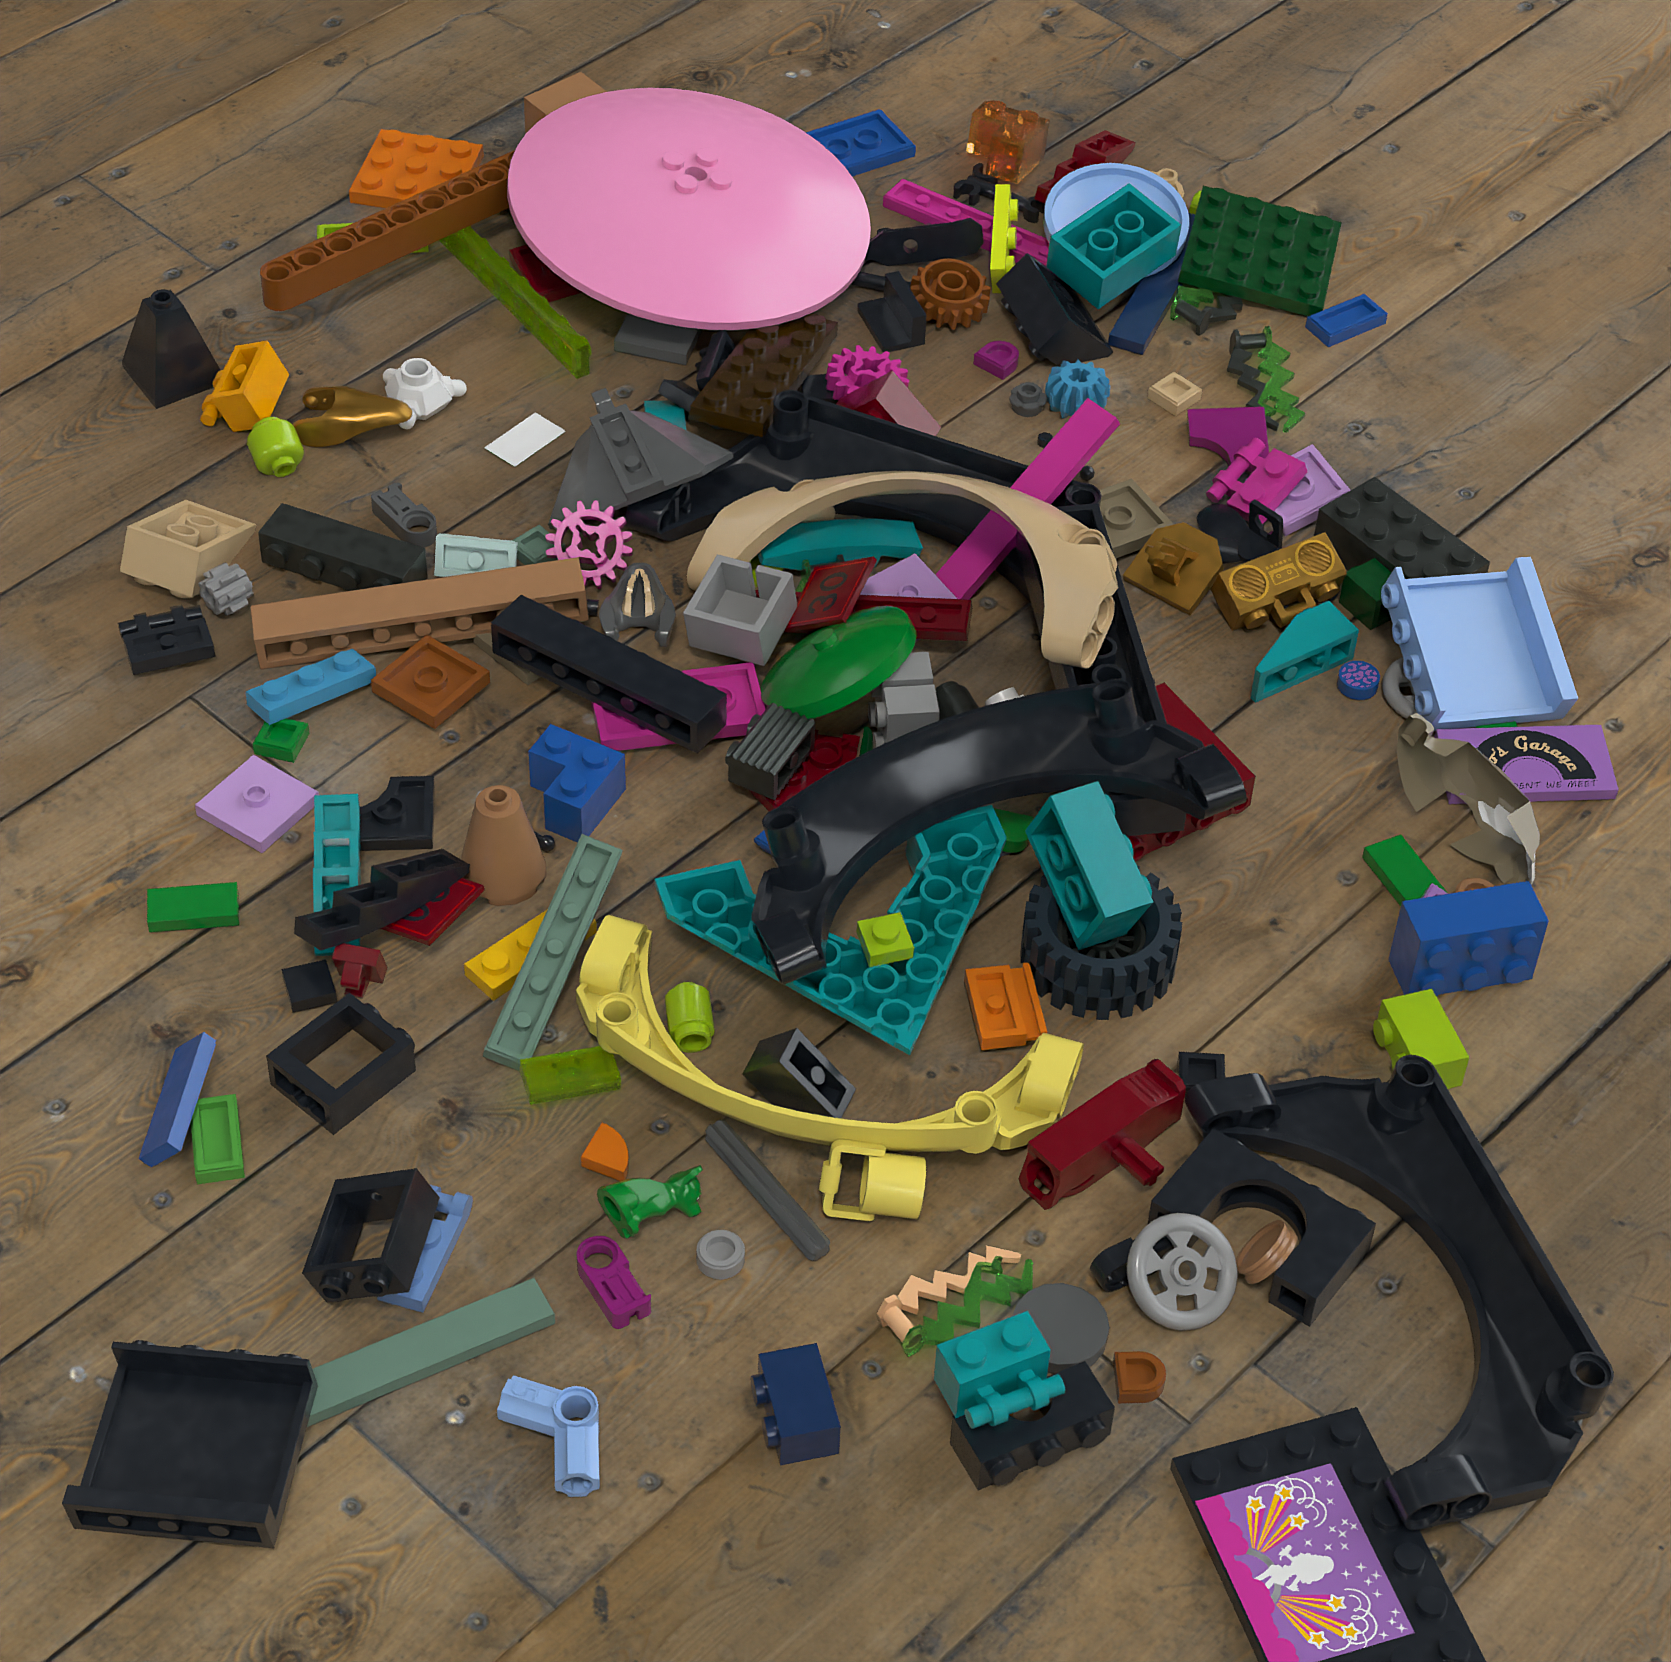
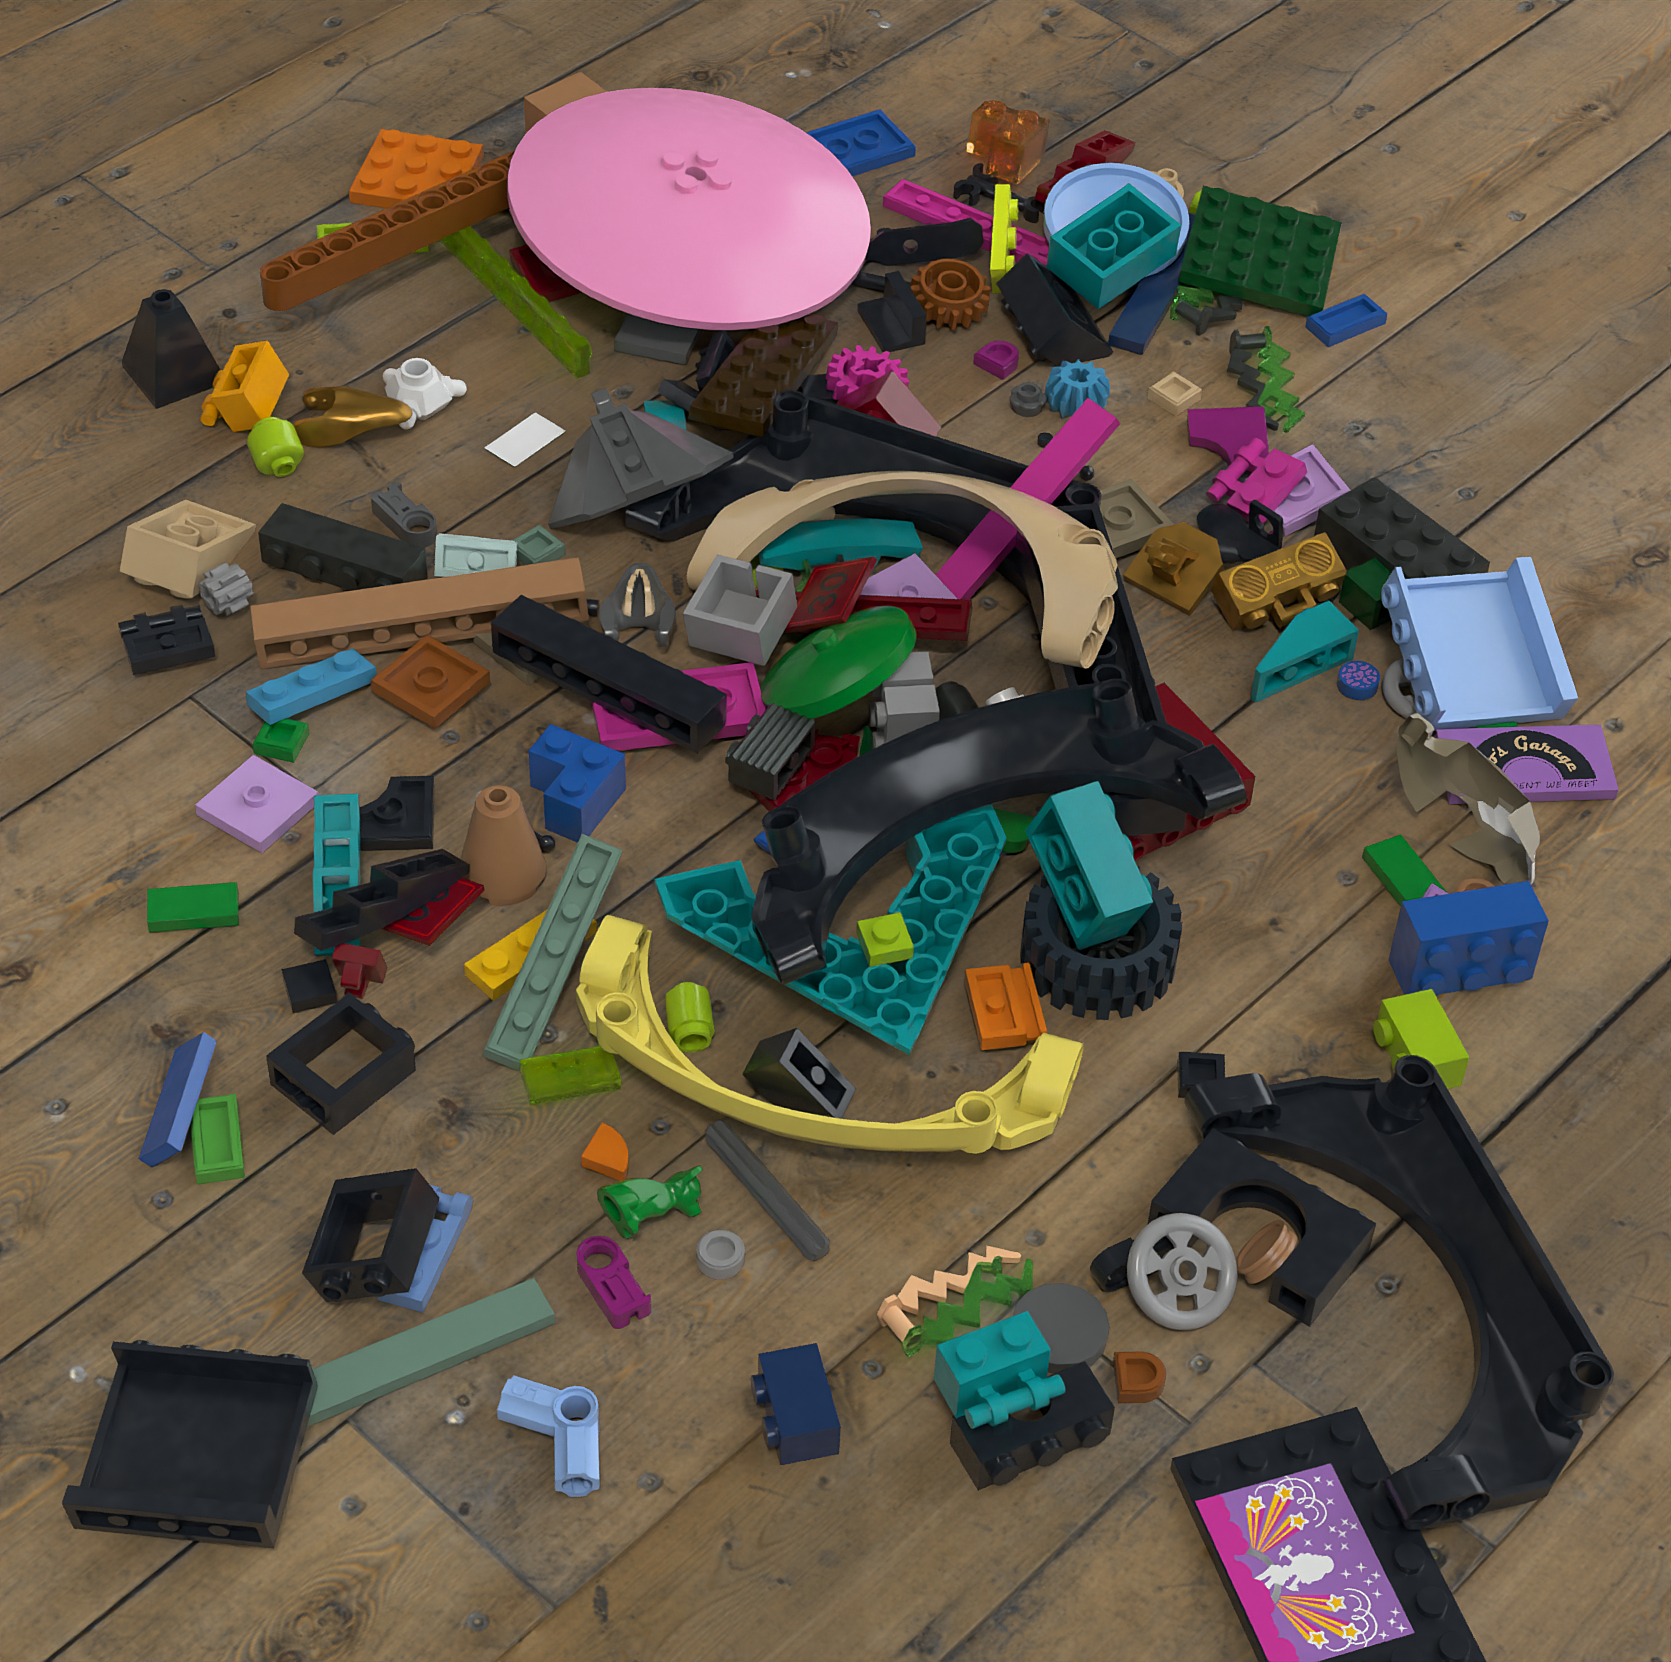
gear [545,500,633,589] -> none
light yellow piece [819,1139,926,1221] -> none
dark red piece [1018,1059,1186,1210] -> none

